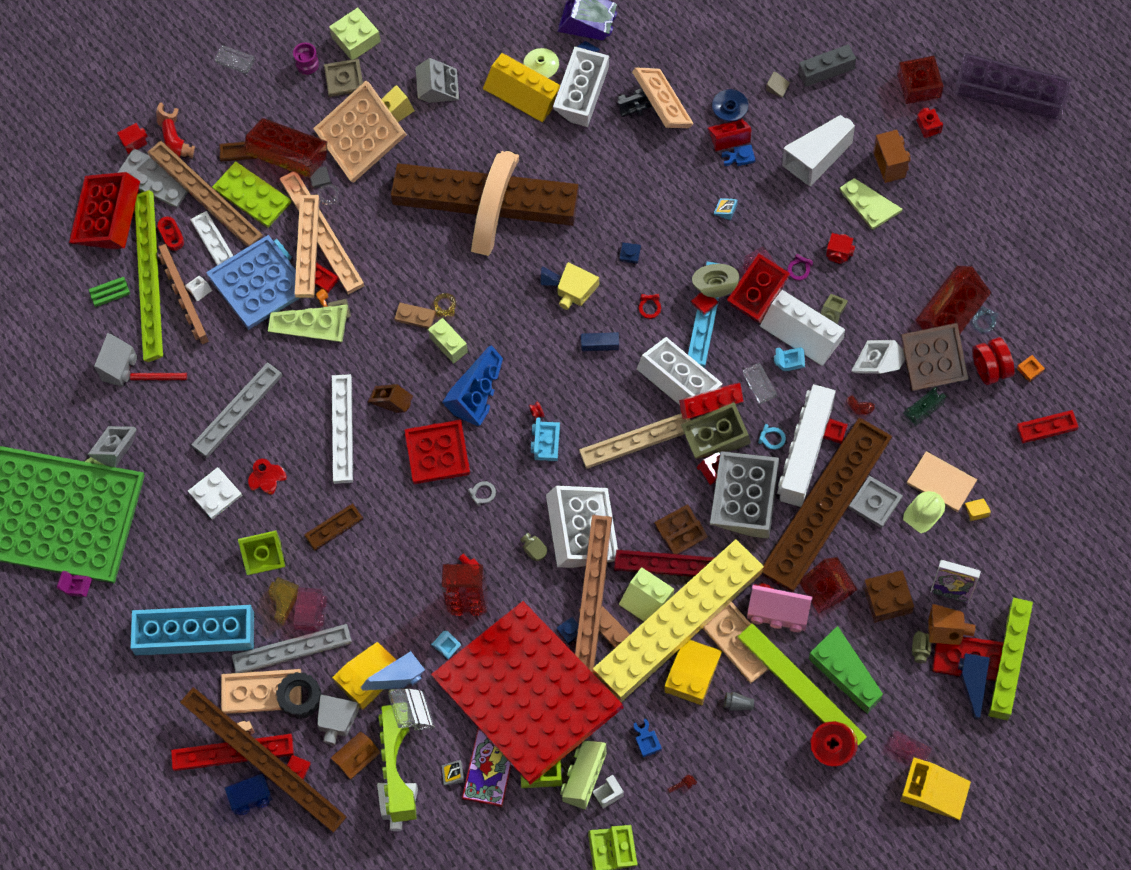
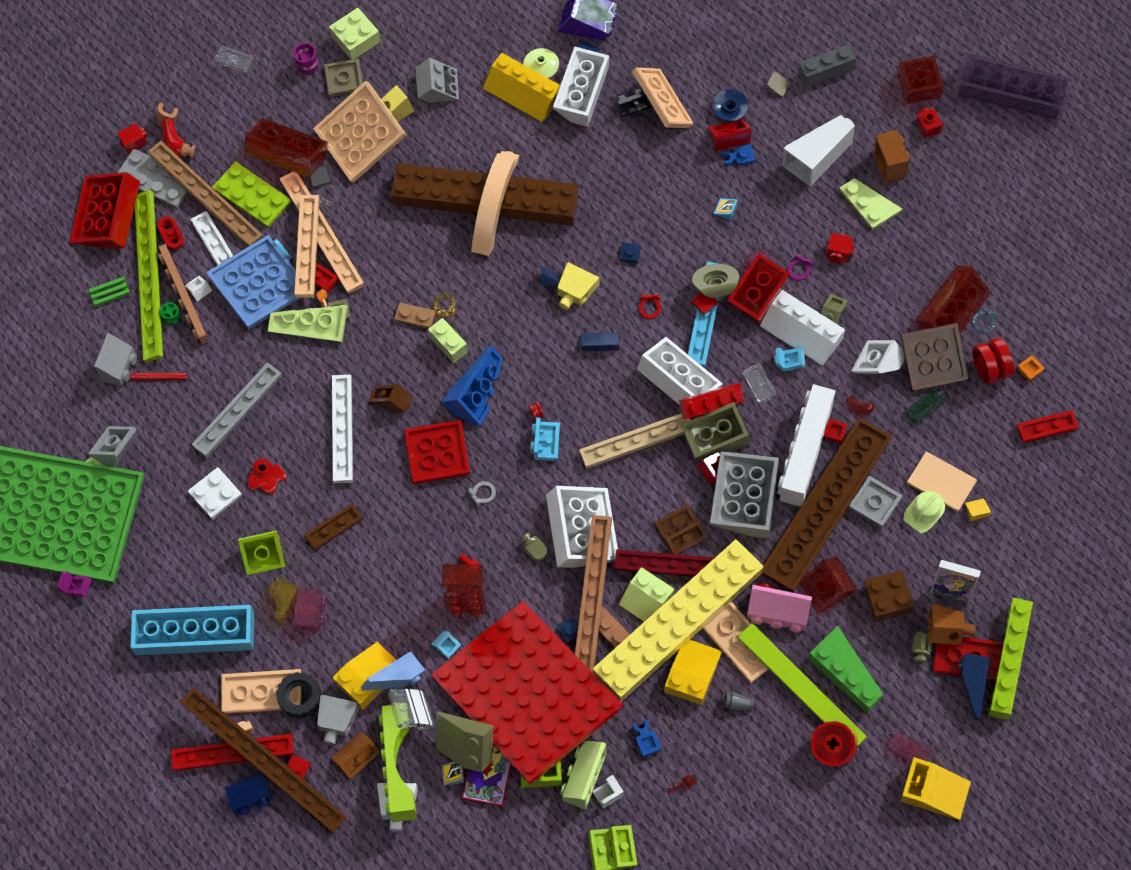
reddish brown tile [219,141,257,162] -> none
light grey tile [232,624,352,673] -> none
medium azure piece [758,424,786,450] -> none
none -> green wheel [160,302,181,325]
none -> olive slope [435,711,494,772]

